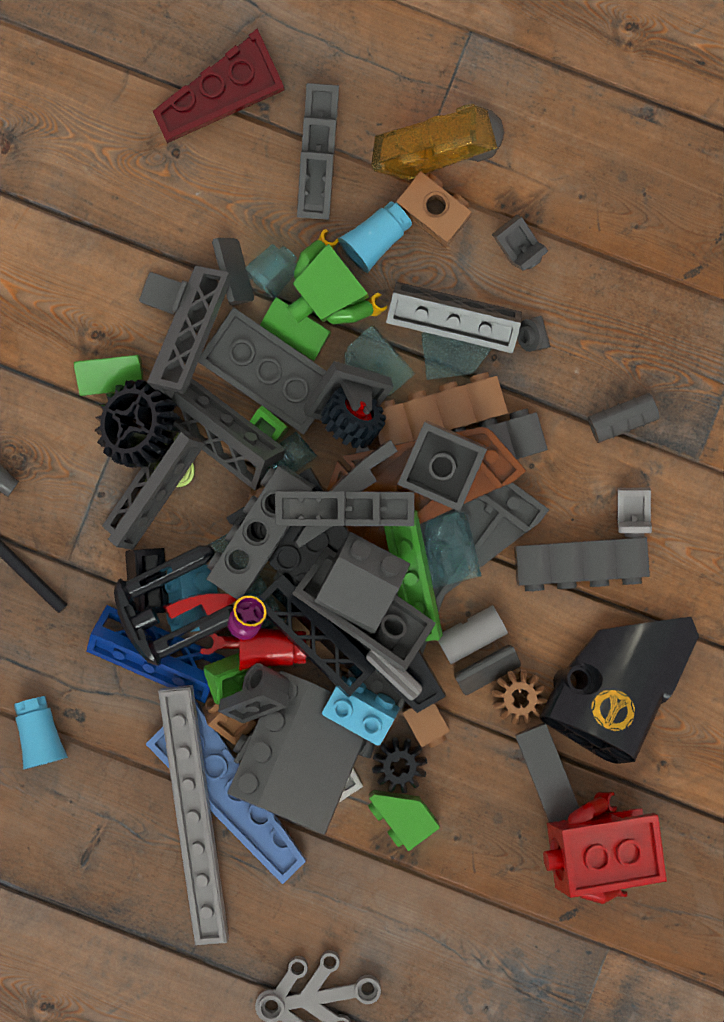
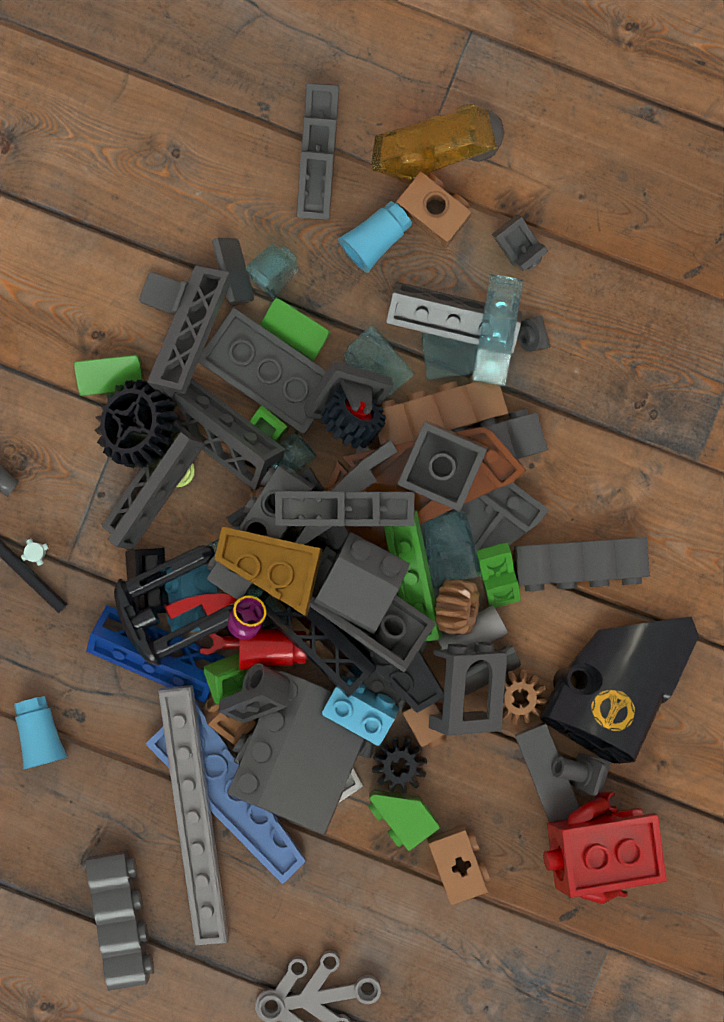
dark red wing [153,28,285,143] -> none
bright green torso [287,229,388,325] -> none
light grey axle [366,650,423,701] -> none
dark grey axle [588,393,660,443] -> none
light grey bracket [617,487,652,538] -> none
none -> light aqua piece [21,538,49,566]
none -> dark grey brick [86,850,154,991]
none -> pearl gold wing [214,526,323,616]
none -> medium nougat brick [427,824,491,906]
none -> dark grey panel [429,642,507,736]
none -> medium nougat gear [435,579,480,635]
none -> clear light blue slope [472,274,523,386]
none -> bright green slope [476,542,521,608]
none -> dark grey bracket [552,753,611,796]

